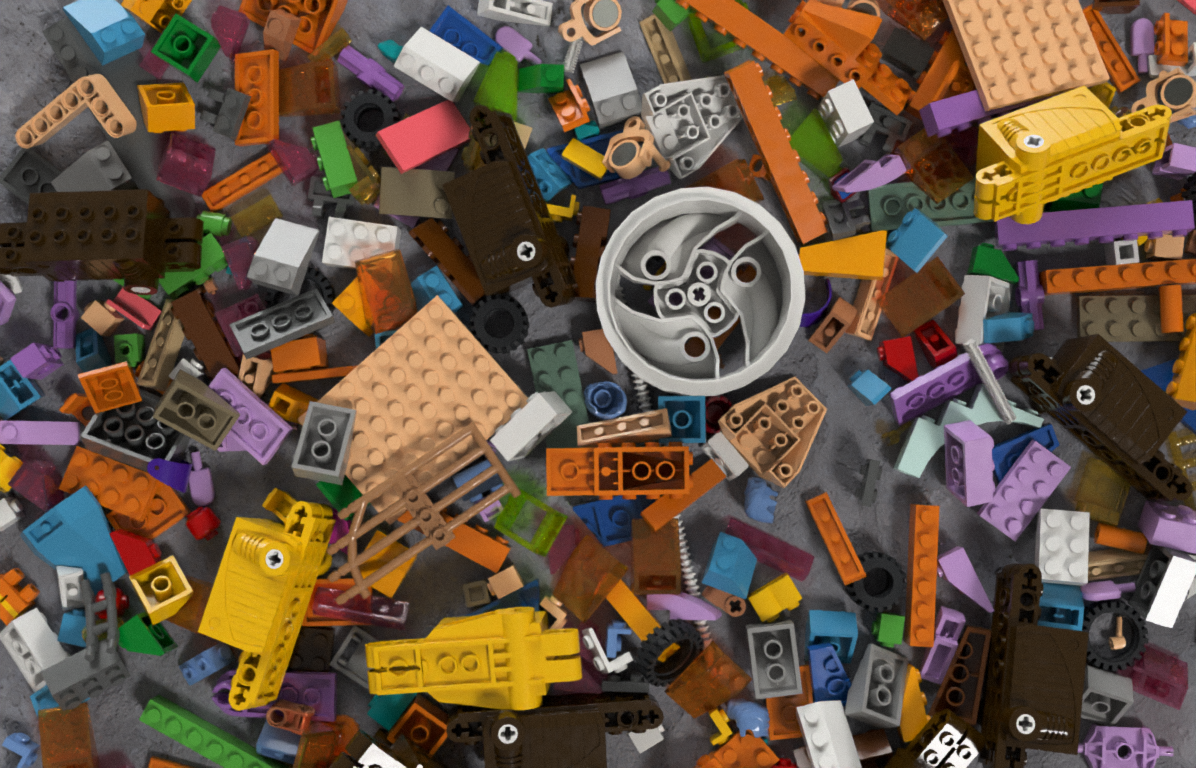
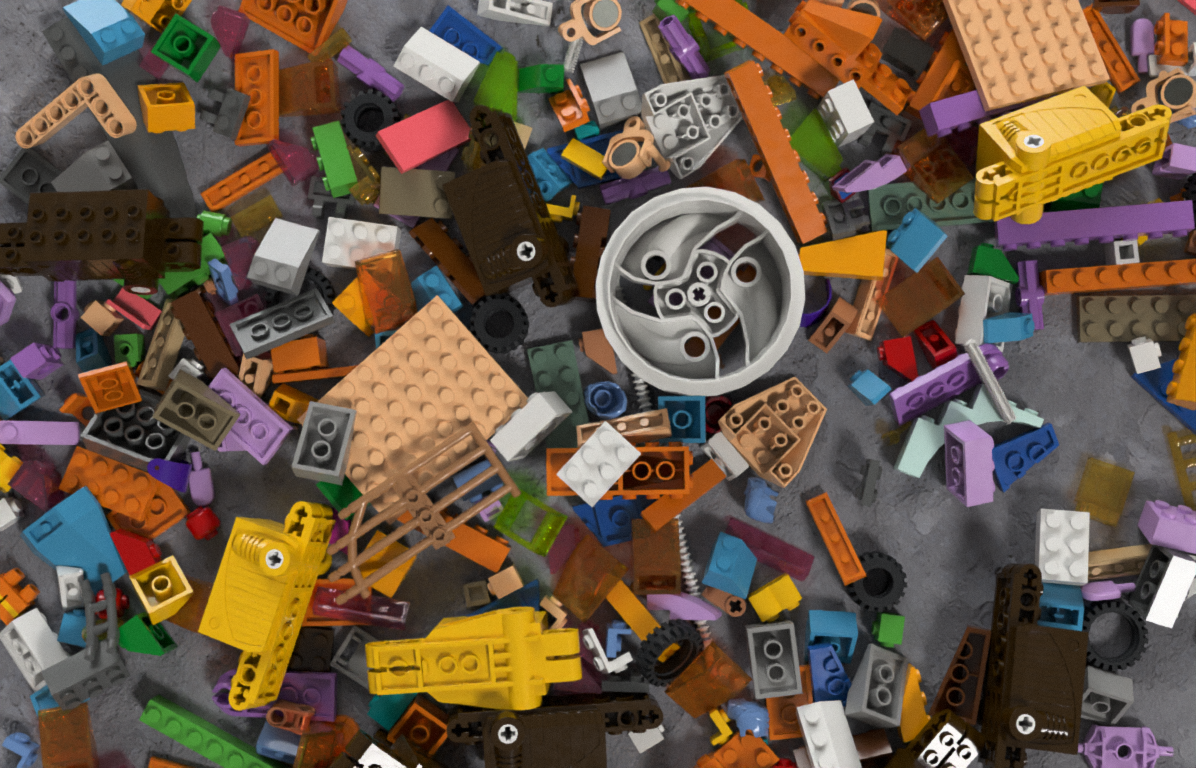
clear pink slope [156,131,216,197] -> none
medium blue bracket [179,642,236,686] -> none
yellow bracket [262,488,298,522] -> none
nougat slope [263,9,301,61] -> none
teal slope [378,40,404,64] -> none
lavender piece [495,26,543,66] -> none
orange brick [904,504,940,647] -> none
lavender slope [919,606,966,685] -> none
lavender slope [937,546,994,613] -> none
lavender plate [977,439,1071,542] -> none
dark brown piece [1008,334,1193,501] -> none
orange piece [1094,523,1147,554] -> none
light nougat hand [1109,617,1126,650] -> none
clear pink slope [1129,645,1188,710] -> none
light nougat brick [1144,234,1185,261] -> none
orange piece [1159,285,1184,333] -> none
none -> medium blue plate [208,258,239,308]
none -> white brick [556,421,641,507]
none -> medium lavender piece [658,15,711,80]
none -> white brick [1127,336,1162,374]

